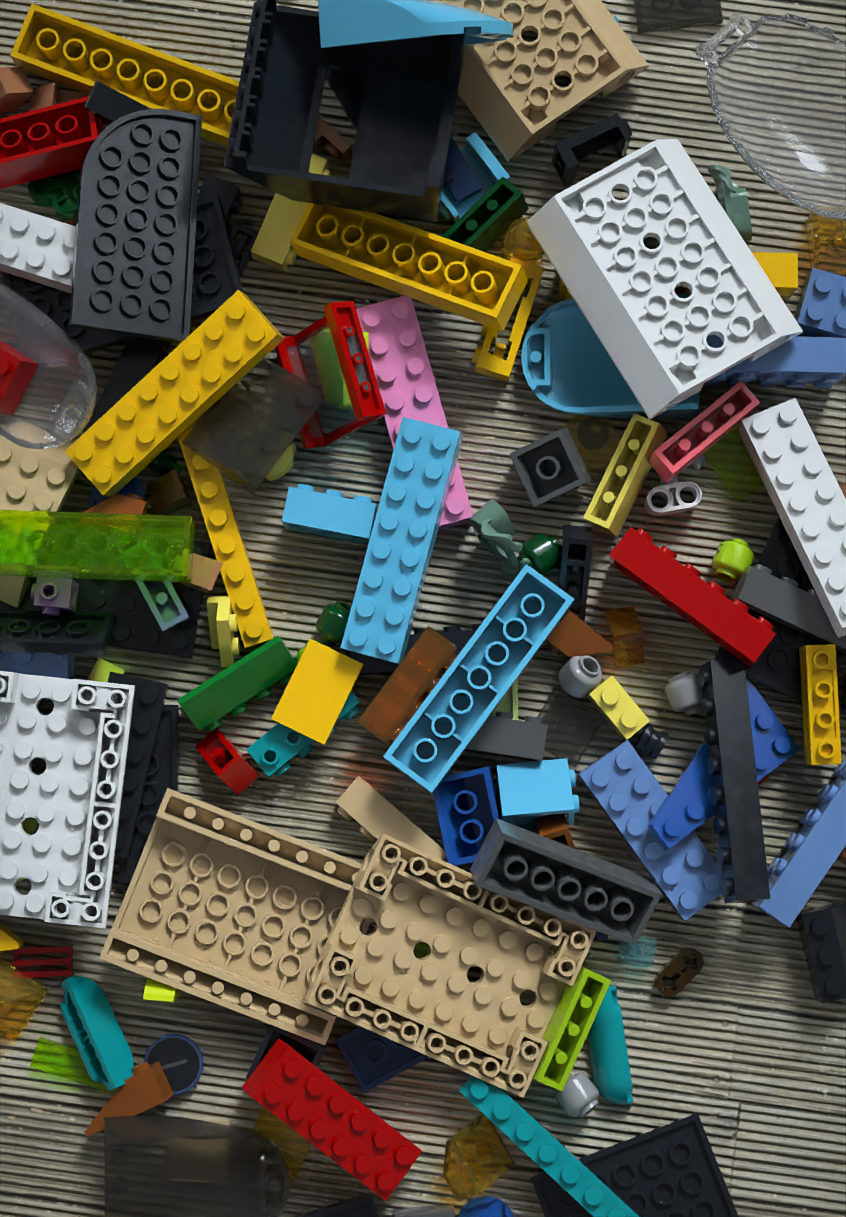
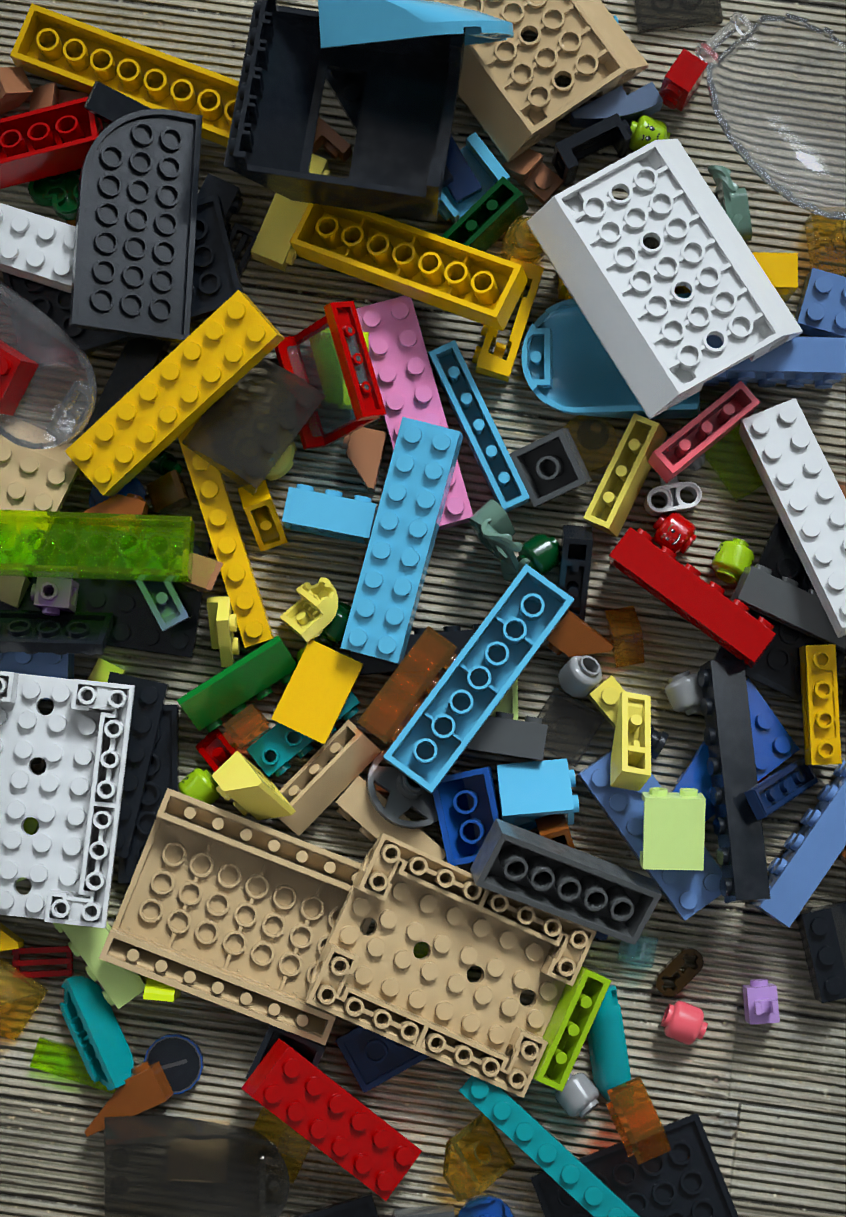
none -> yellowish green brick [53,922,147,1009]
none -> lime head [178,768,221,805]
none -> light yellow slope [211,751,296,820]
none -> clear orange brick [223,704,273,750]
none -> yellow slope [237,479,288,552]
none -> tan brick [278,719,381,836]
none -> light yellow slope [280,577,338,642]
none -> nougat slope [342,427,387,493]
none -> dark grey wheel [366,747,450,829]
none -> medium azure brick [428,340,530,513]
none -> nougat slope [502,149,564,205]
none -> sand blue slope [569,82,663,128]
none -> clear orange brick [605,1076,671,1165]
none -> light yellow slope [610,691,651,791]
none -> lime head [629,115,671,151]
none -> yellowish green panel [640,787,706,871]
none -> red head [653,512,697,554]
none -> red brick [659,49,708,112]
none -> coral head [661,1001,708,1045]
none -> lavender brick [742,979,780,1025]
none -> dark blue tile [744,756,818,821]

